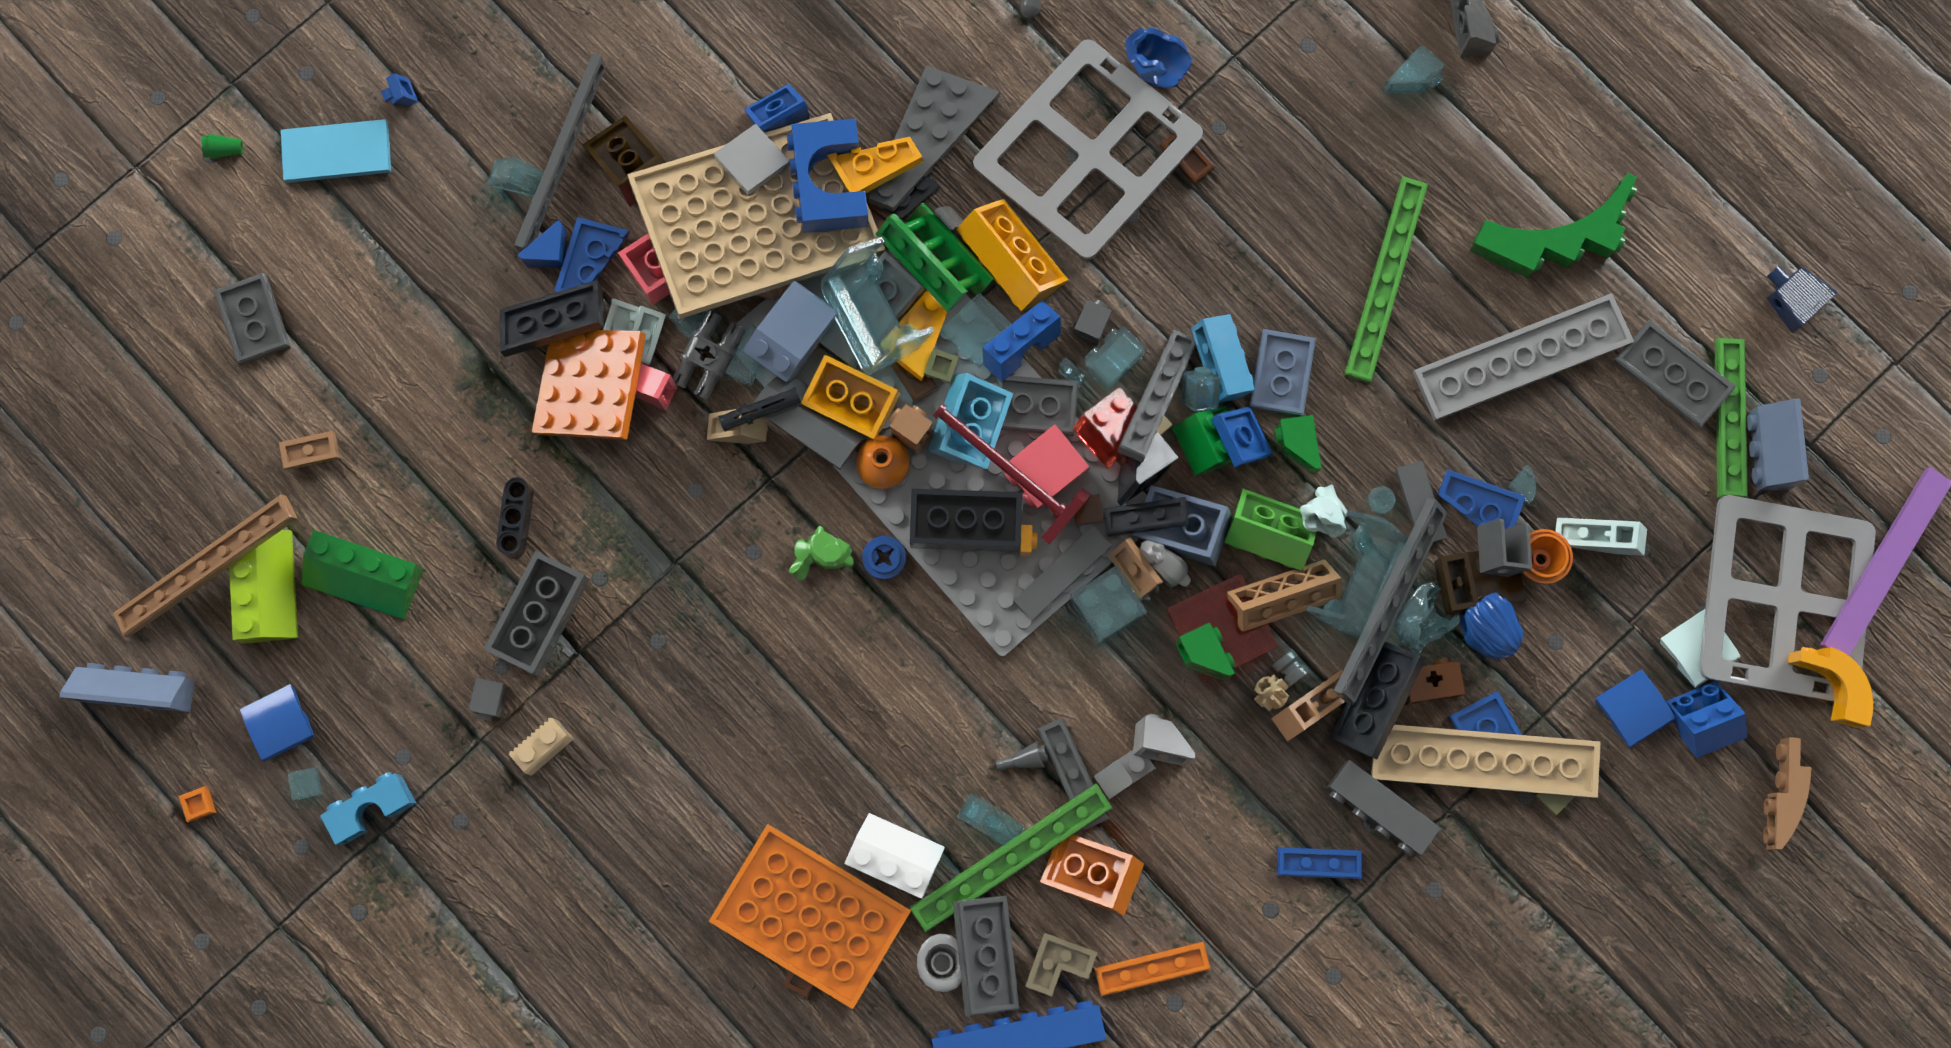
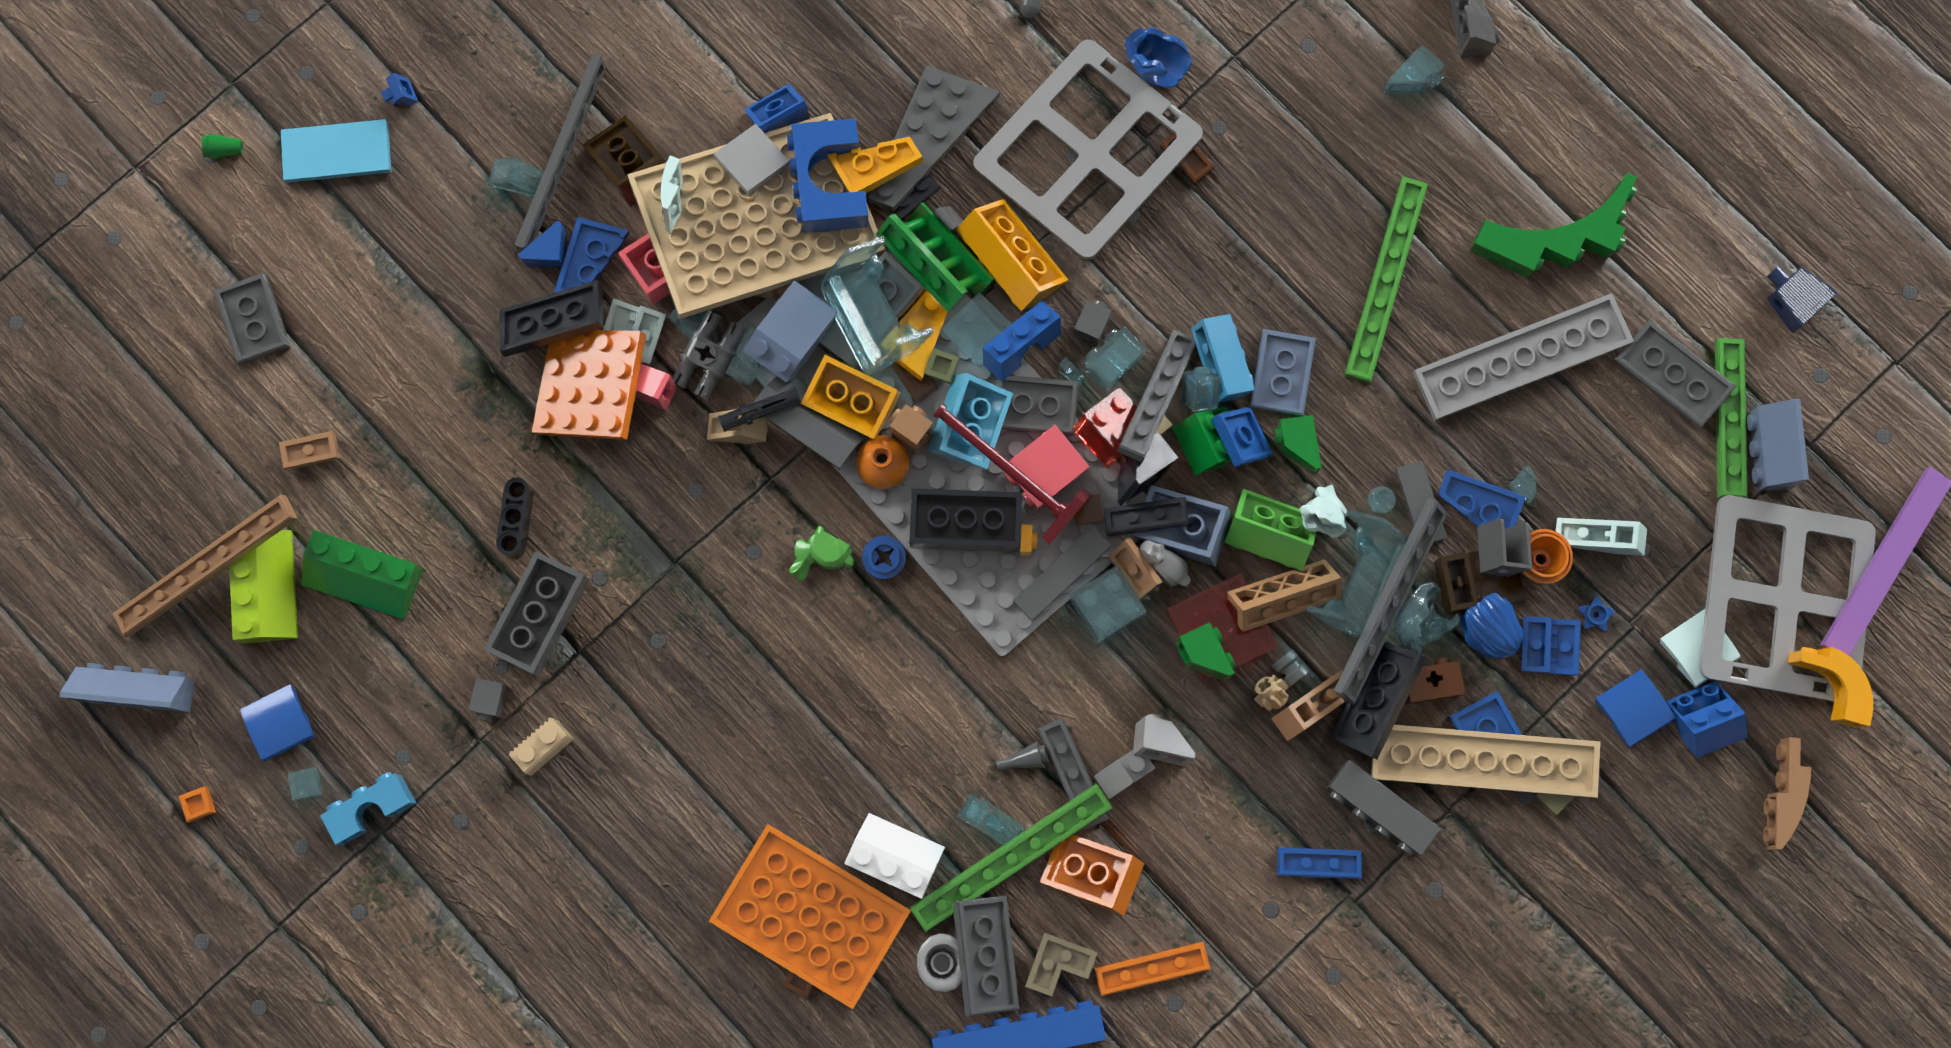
none -> light aqua slope [661,156,683,233]
none -> blue slope [1521,616,1581,676]
none -> blue plate [1579,596,1615,631]

